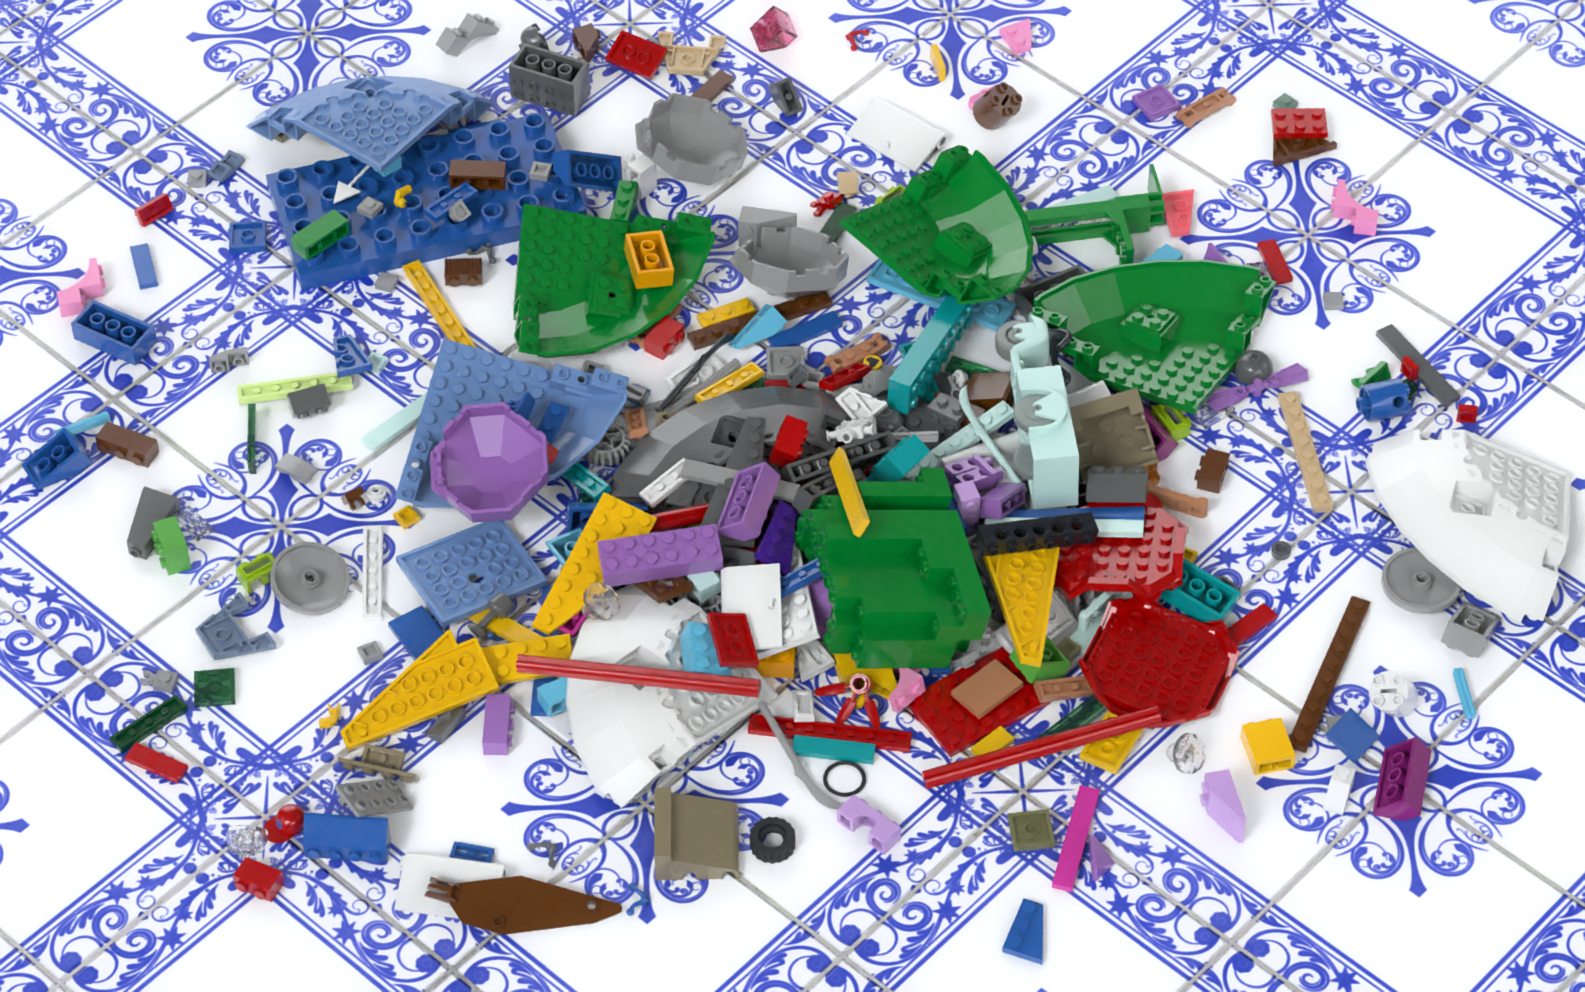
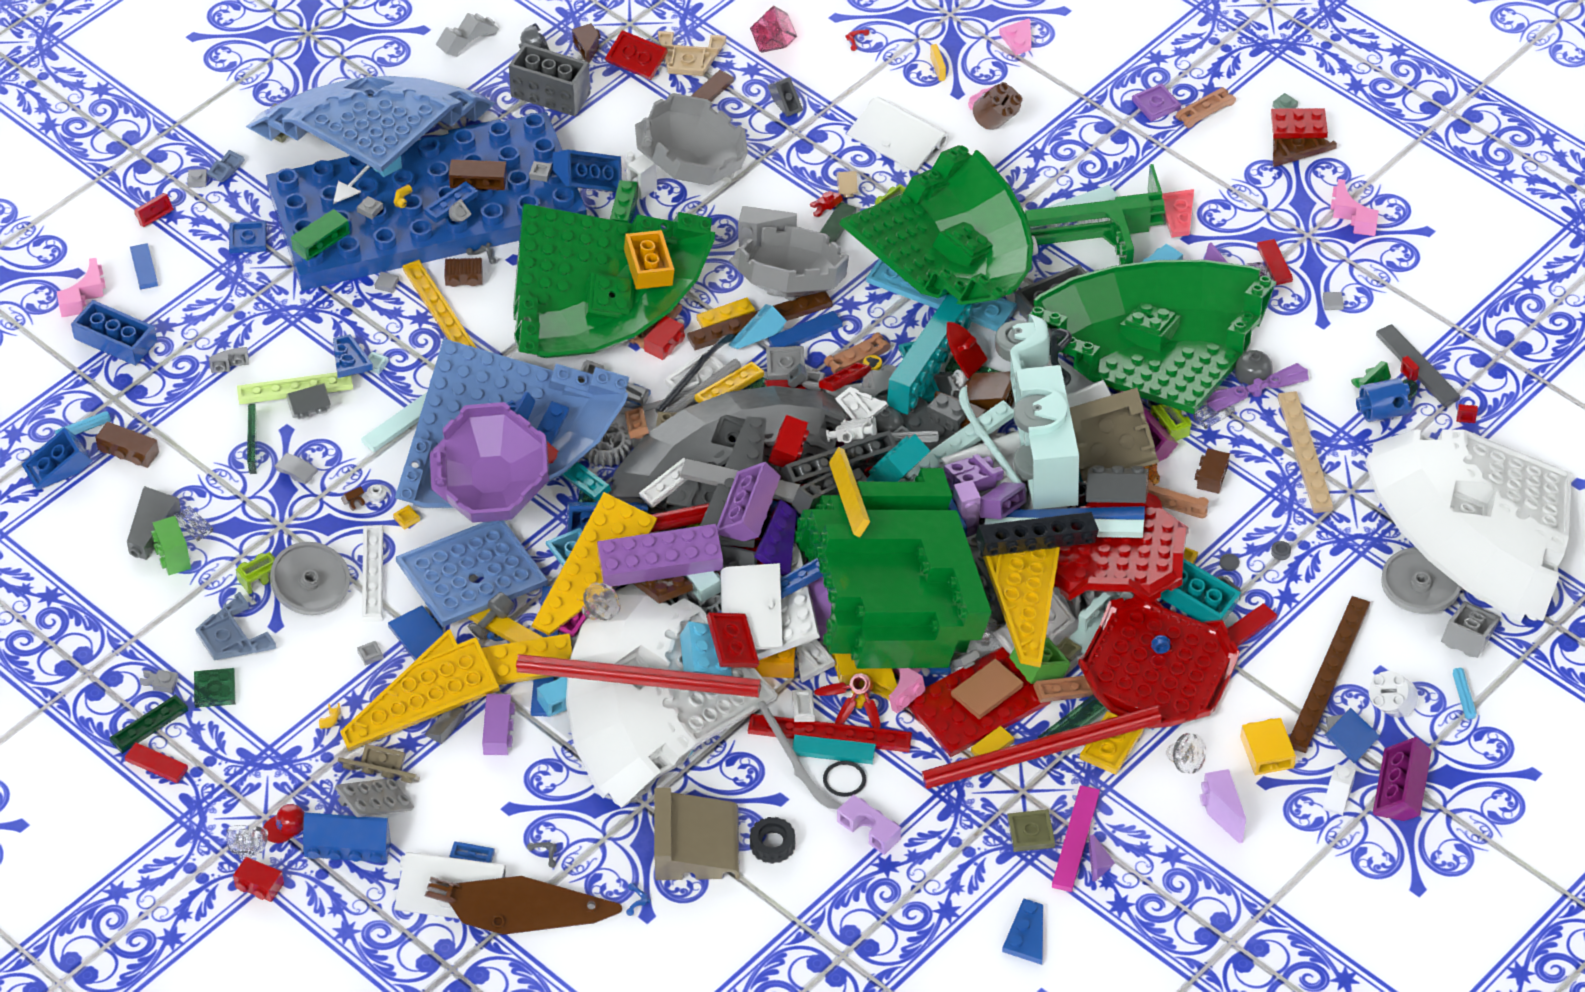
none -> red shield [947,322,988,379]
none -> blue plate [1151,635,1171,654]
none -> dark grey piece [1219,554,1240,571]

